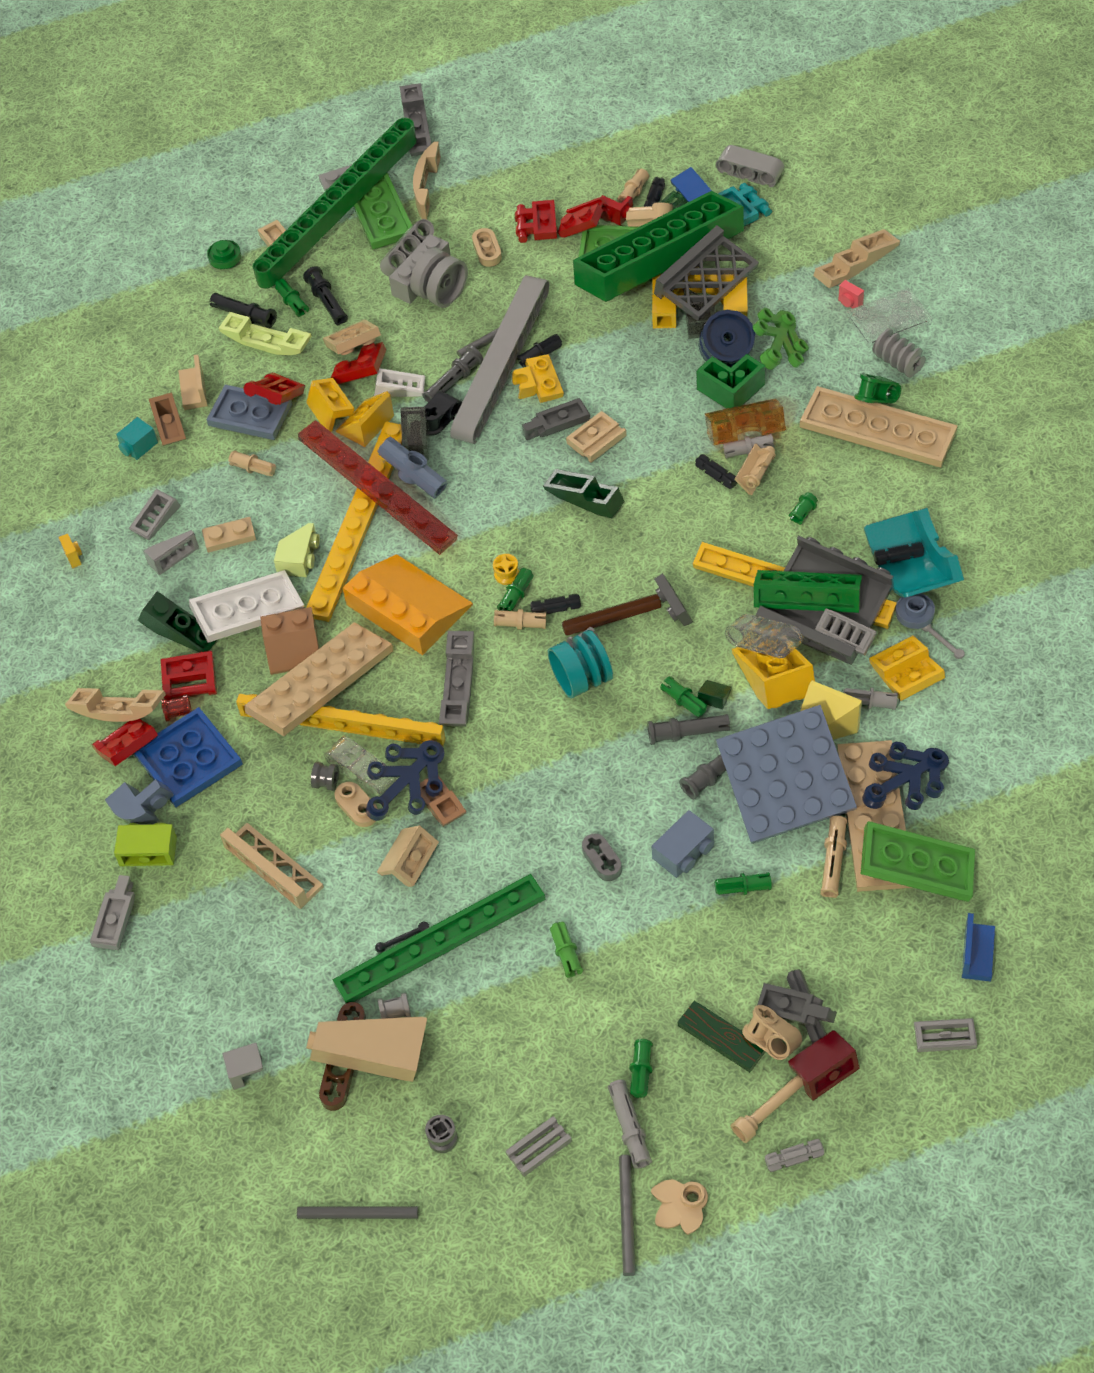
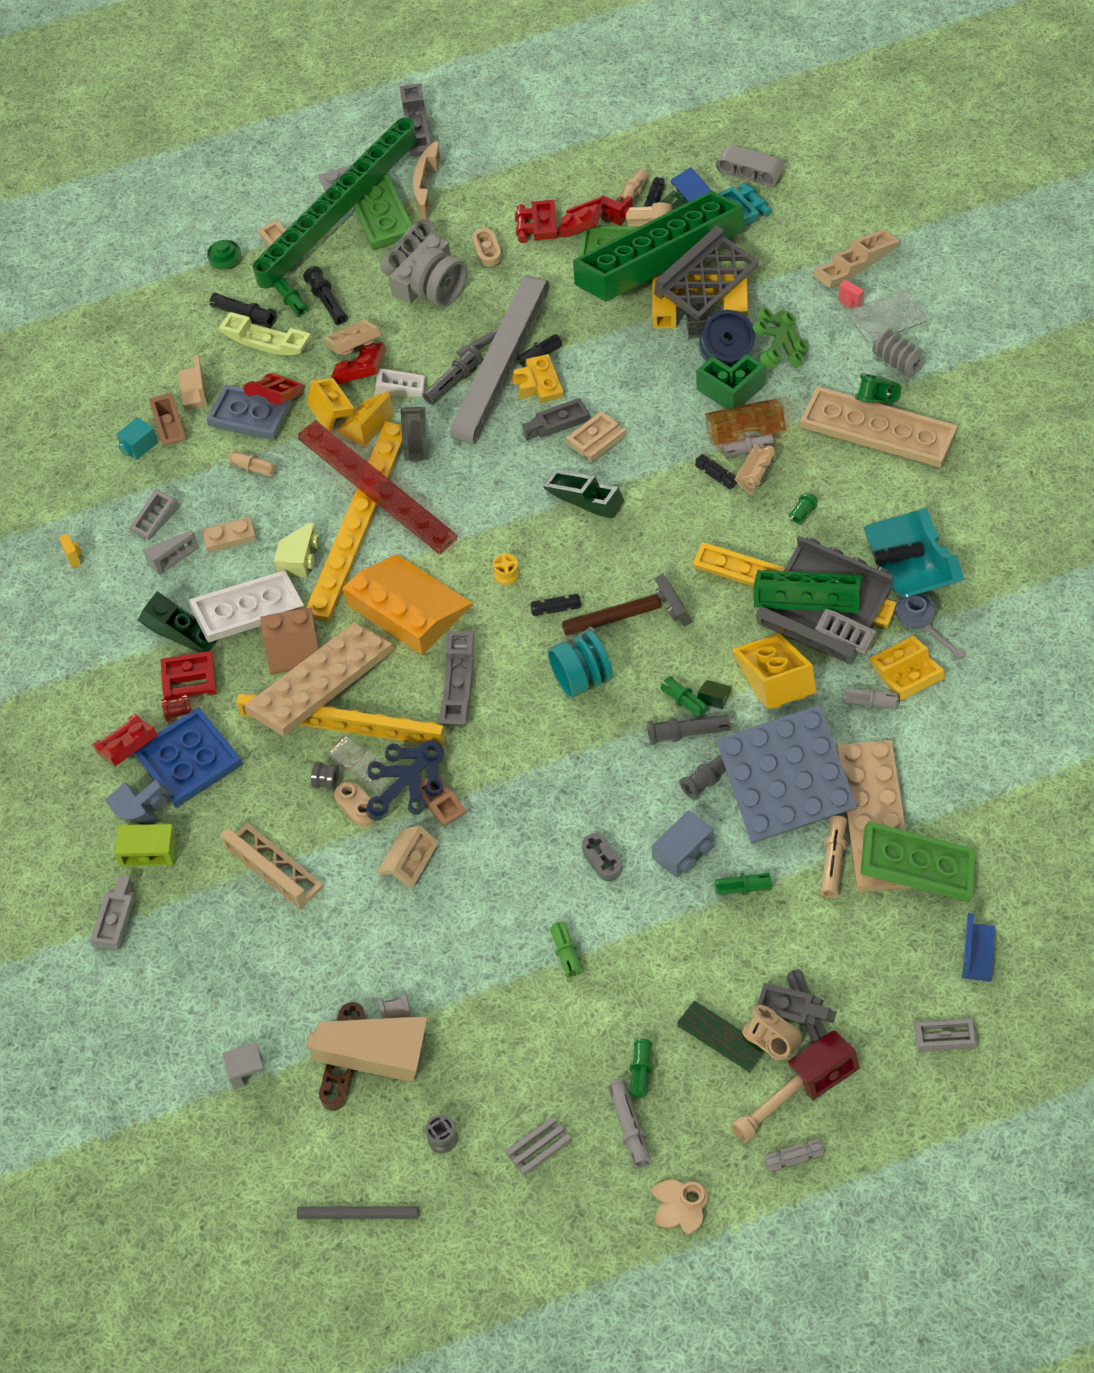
tan slope [65,688,166,722] -> none
green plate [332,874,546,1004] -> none
black hinge [375,921,429,953] -> none
sand blue piece [377,437,448,499] -> none
black piece [420,391,462,436] -> none
tan pin [494,609,547,630] -> none
green axle [497,568,534,611] -> none
flat silver bar [619,1155,635,1276] -> none
clear beam [725,614,803,658] -> none
light yellow slope [800,681,862,740] -> none
dark blue plant [862,741,949,810] -> none

